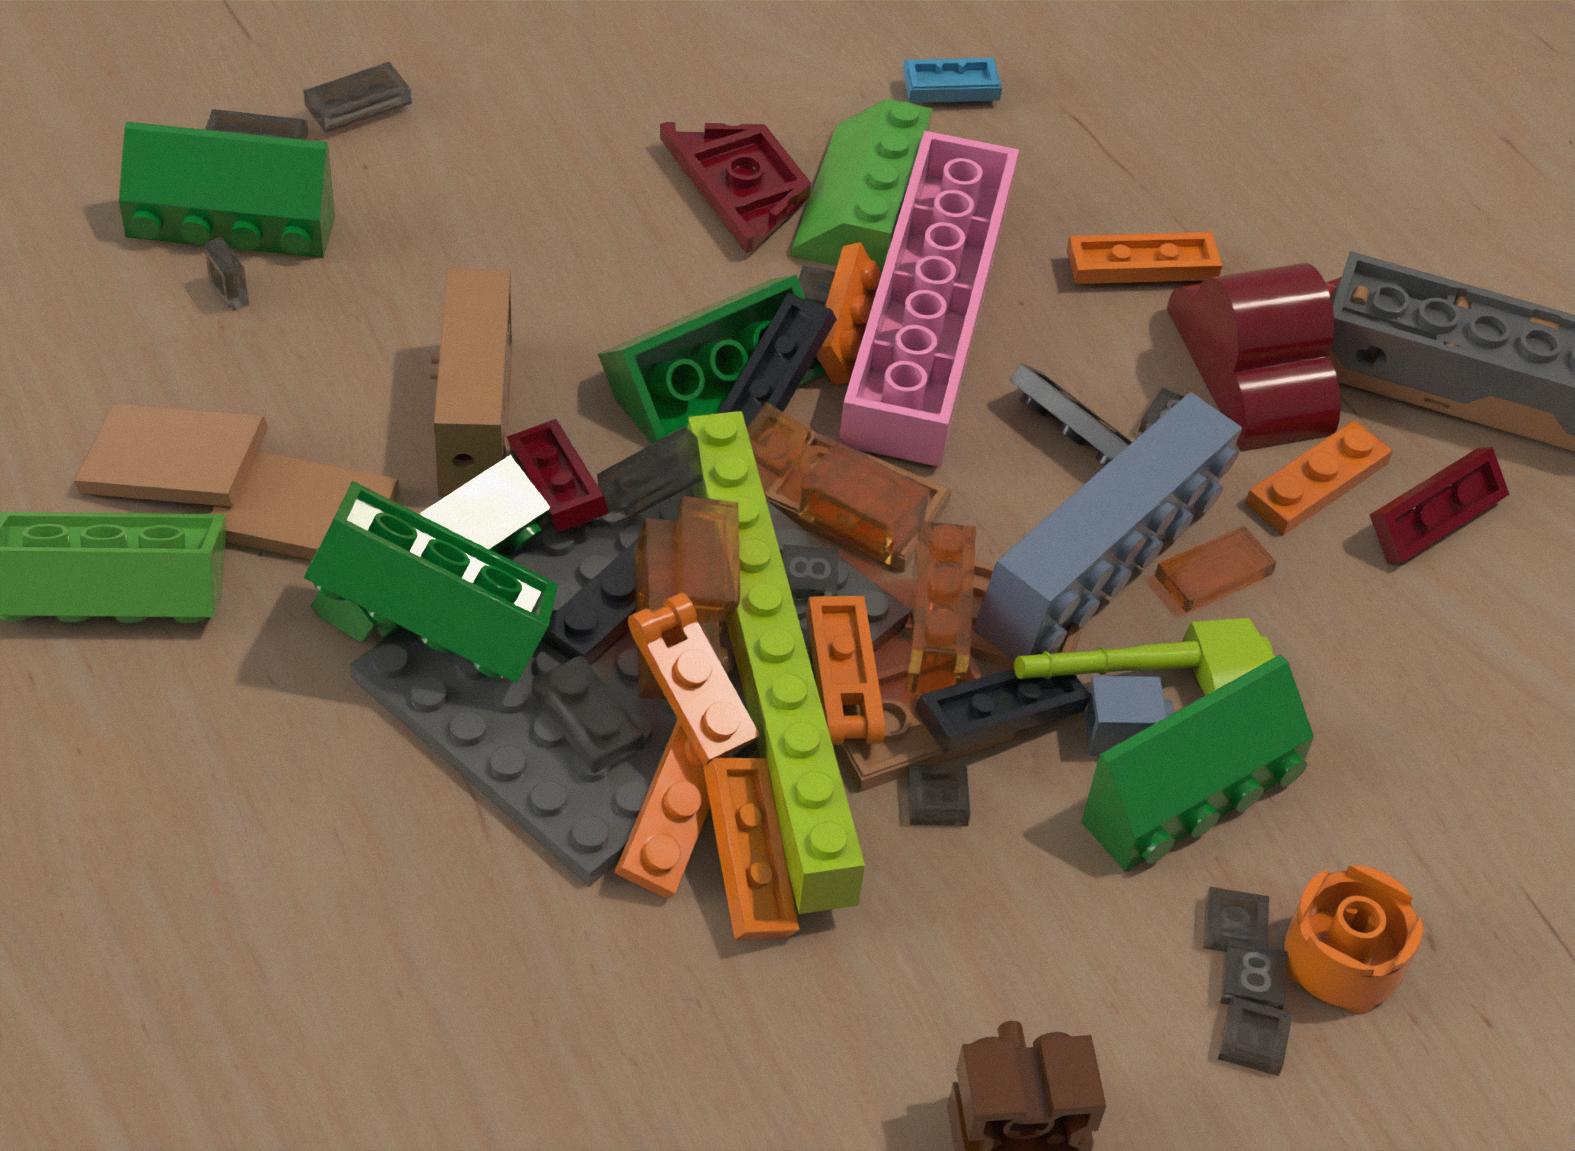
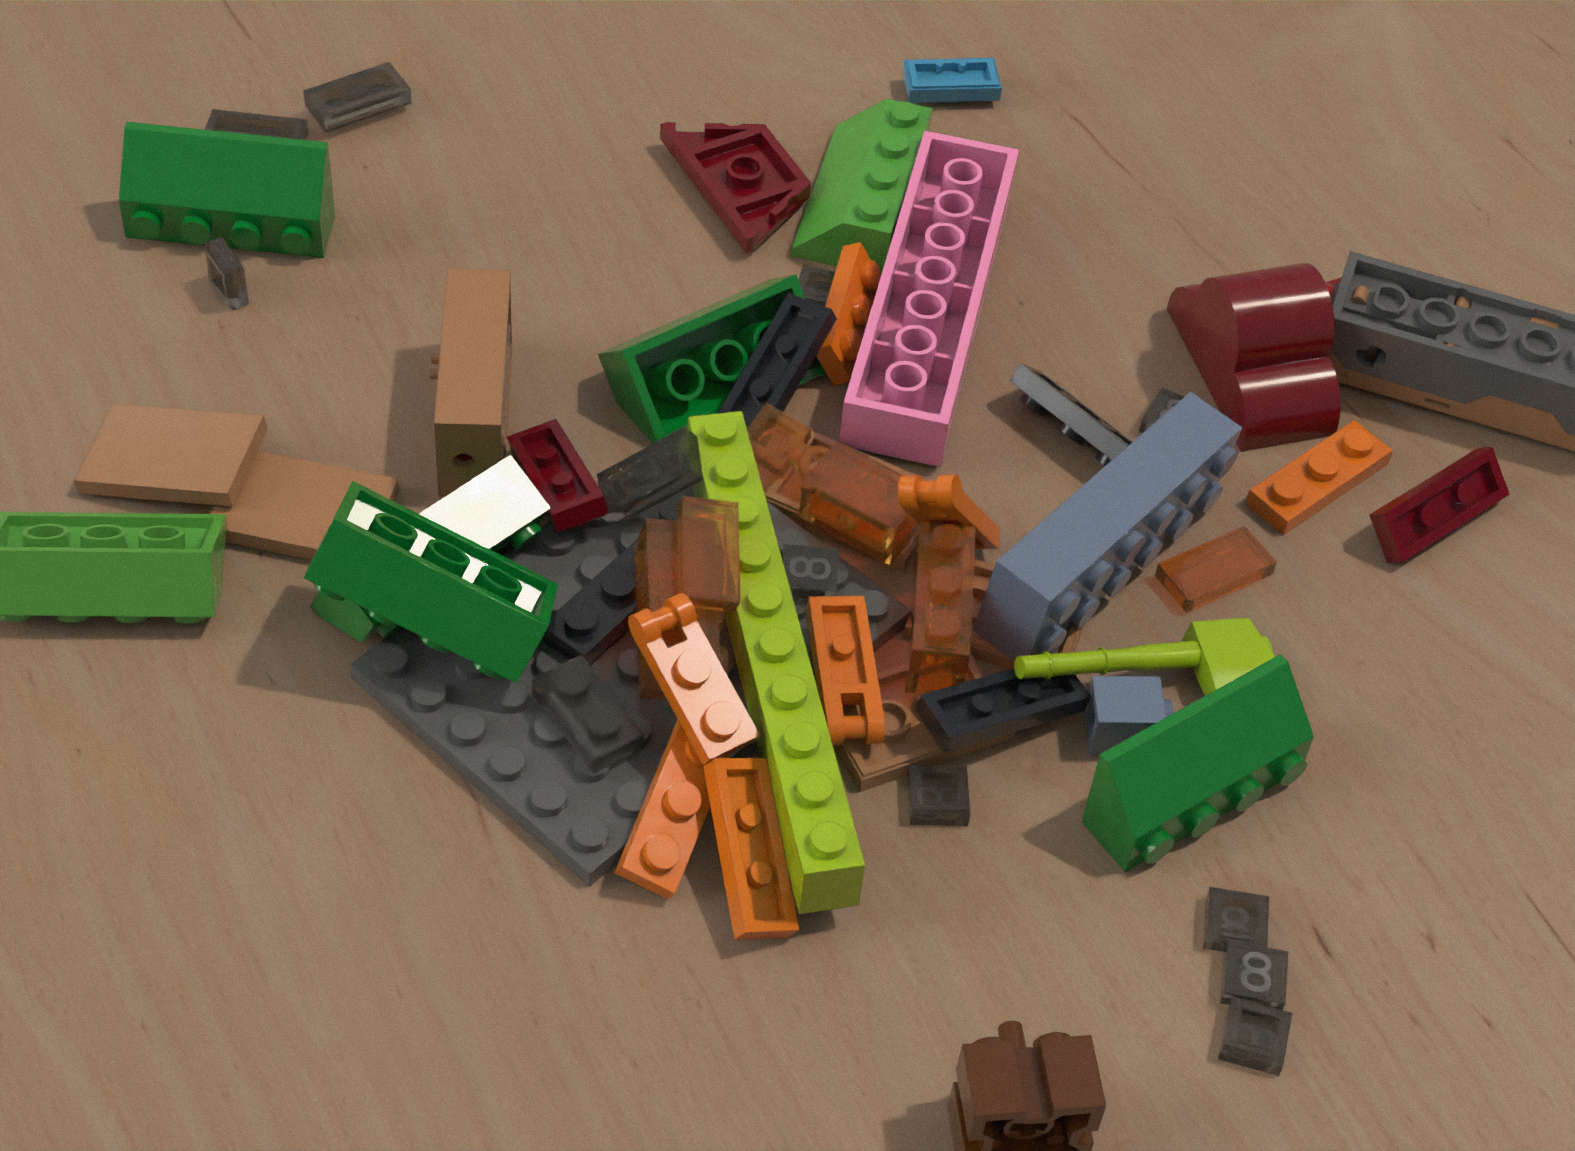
orange plate [1066,232,1222,284] -> none
orange brick [1284,865,1424,1014] -> none
none -> orange plate [898,474,1000,550]

